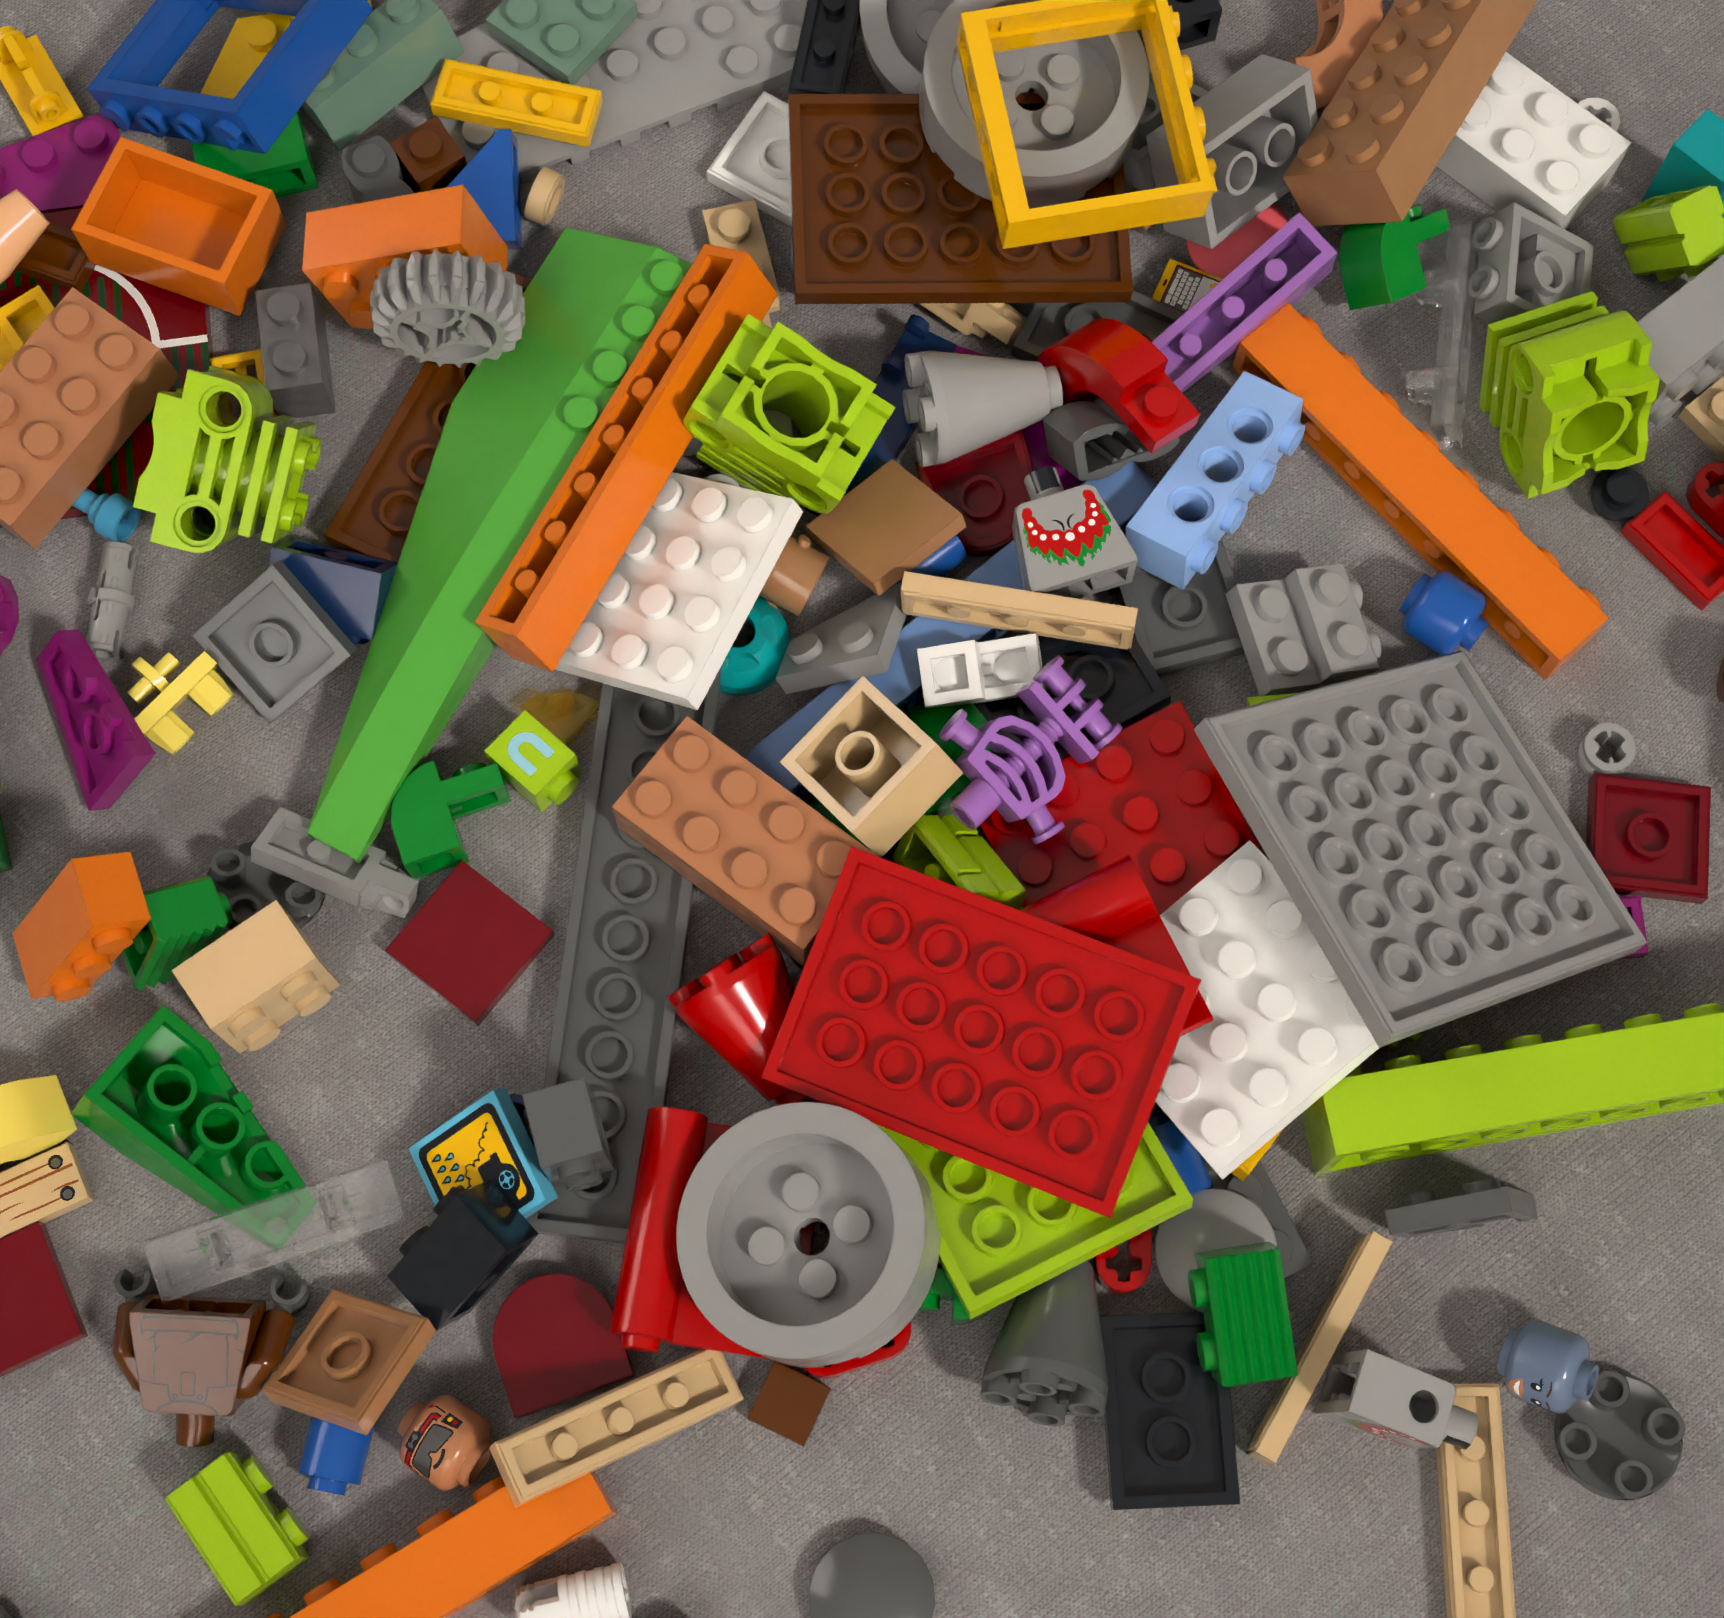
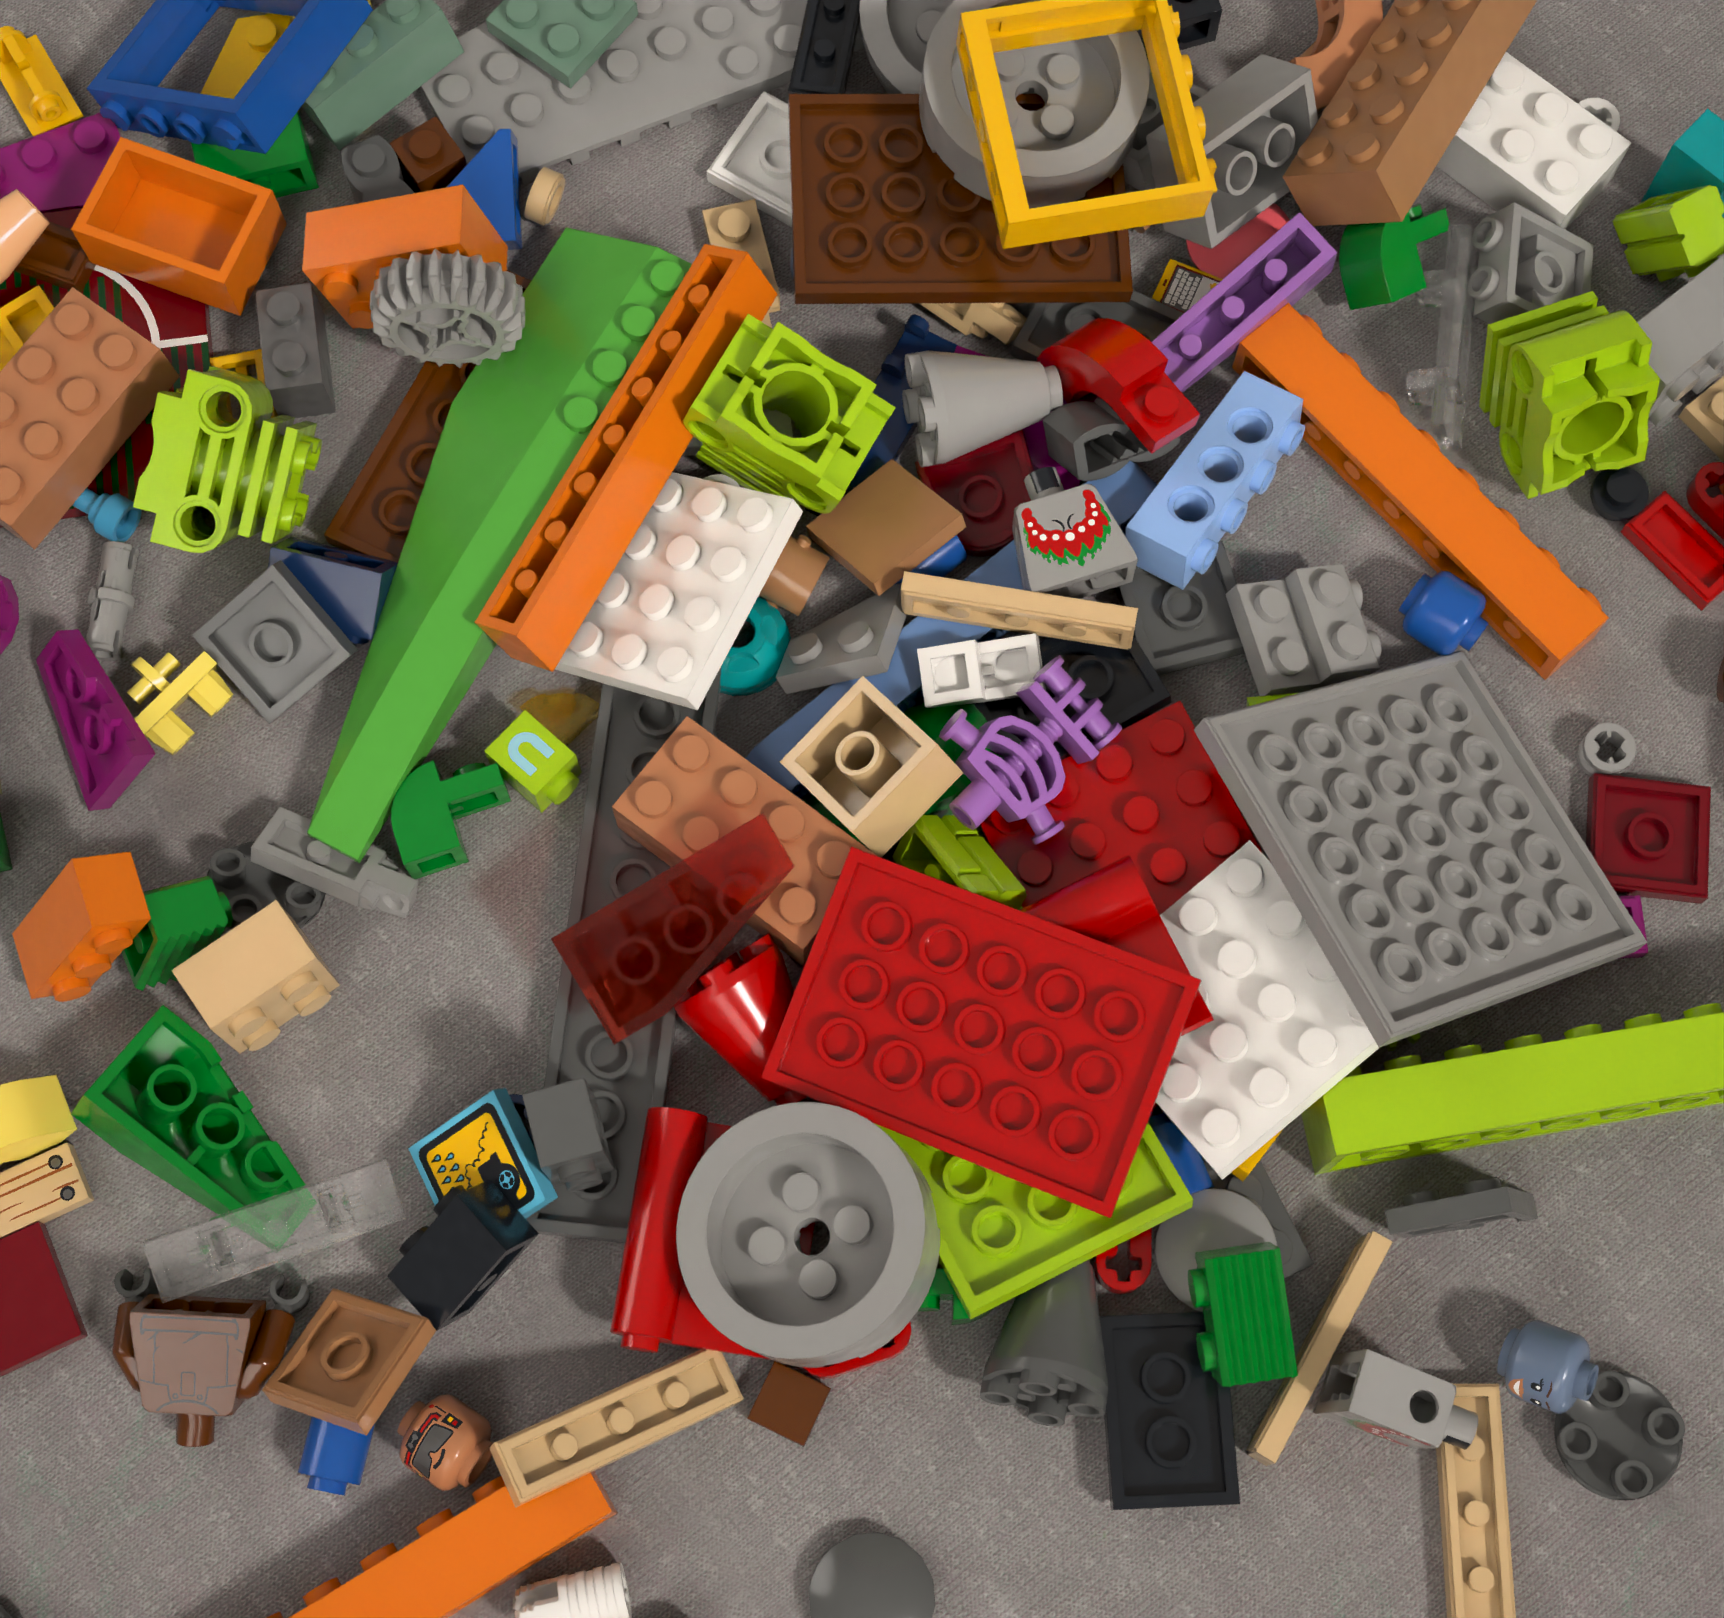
lime brick [165,1451,310,1606] -> none
dark red tile [385,860,554,1026] -> none
yellow tile [430,59,603,147] -> none
dark red tile [492,1274,635,1419] -> none
none -> clear red wedge [551,812,795,1045]

